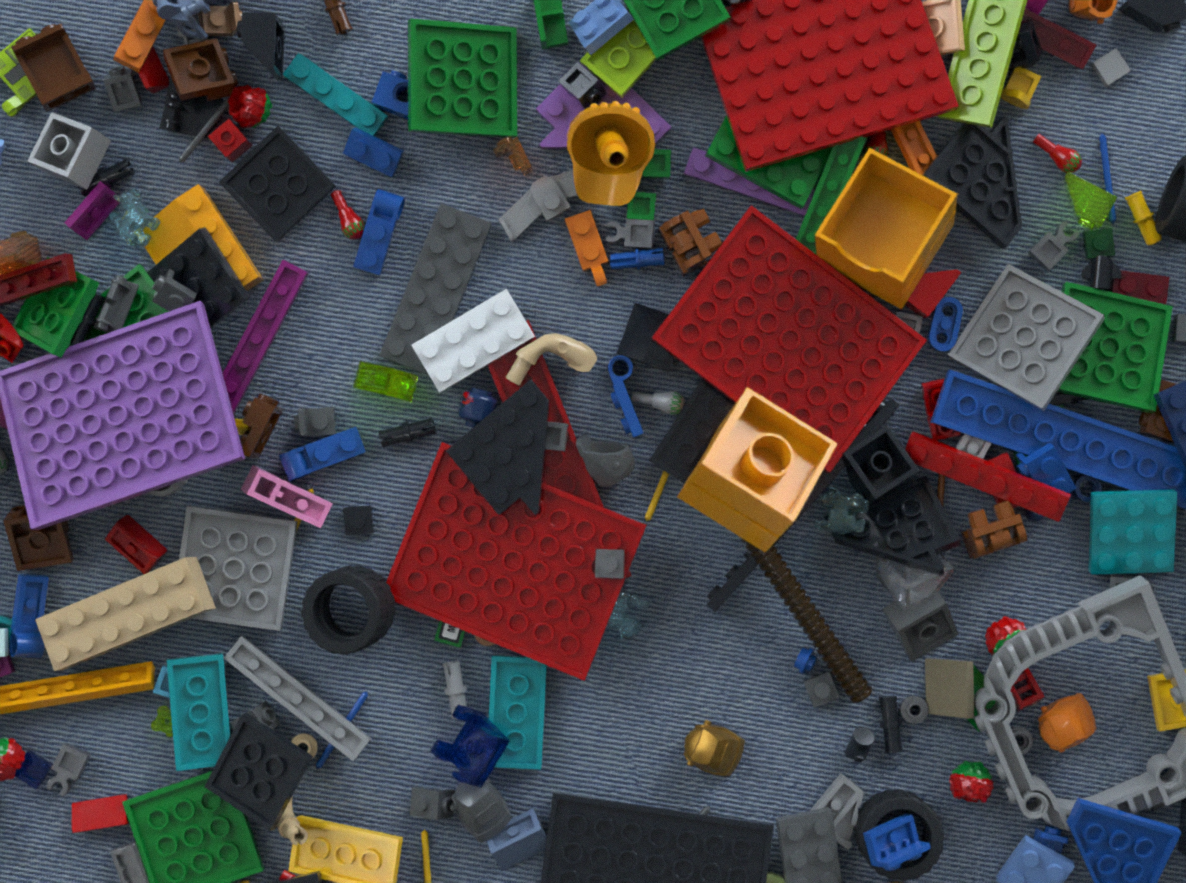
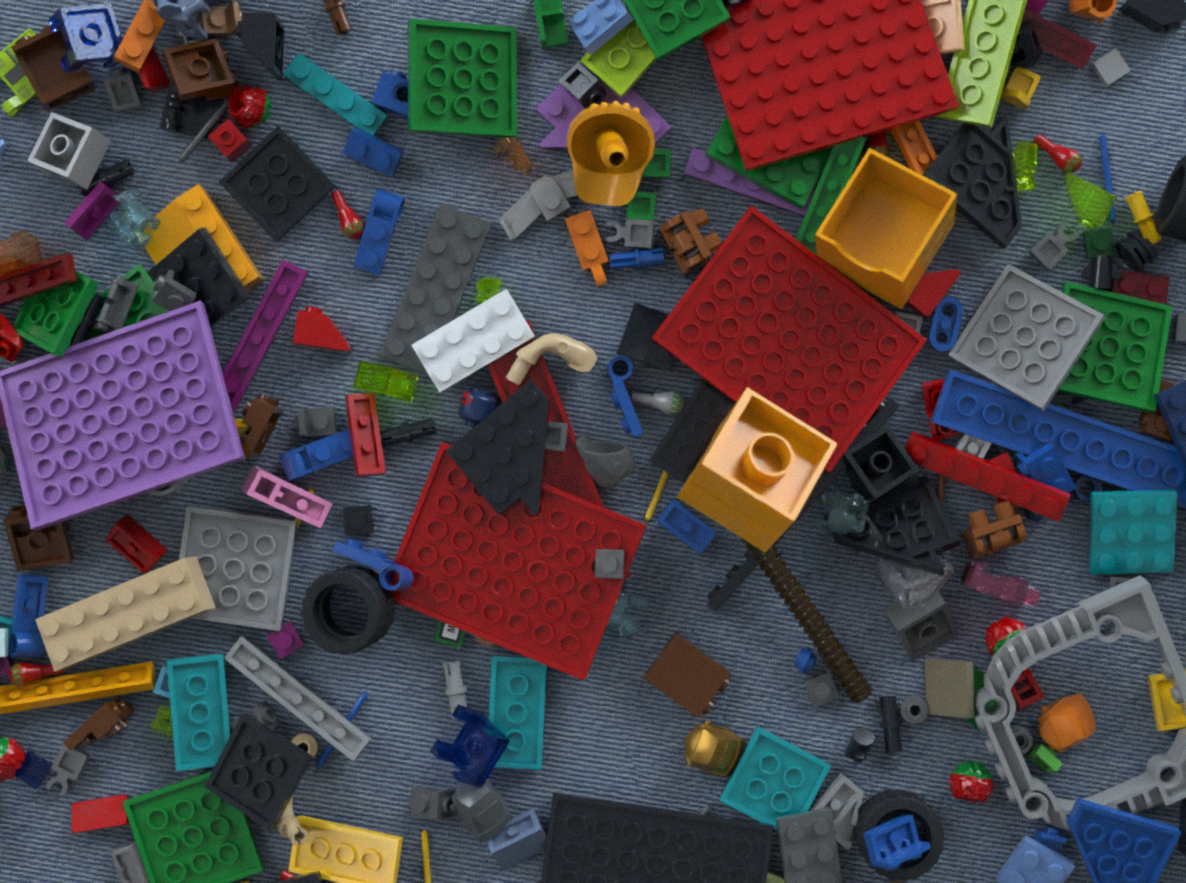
none -> red piece [8,662,65,687]
none -> clear blue panel [48,2,123,73]
none -> reddish brown plate [63,698,134,751]
none -> magenta plate [266,621,306,659]
none -> red slope [293,306,352,353]
none -> blue plate [333,538,414,591]
none -> red plate [345,393,386,478]
none -> clear neon green plate [475,277,503,304]
none -> reddish brown panel [643,632,731,718]
none -> blue plate [657,499,717,555]
none -> teal plate [719,726,832,831]
none -> clear pink hips [961,560,1041,608]
none -> clear neon green plate [1013,142,1038,191]
none -> bright green plate [1025,745,1063,774]
none -> black wheel [1114,229,1157,273]

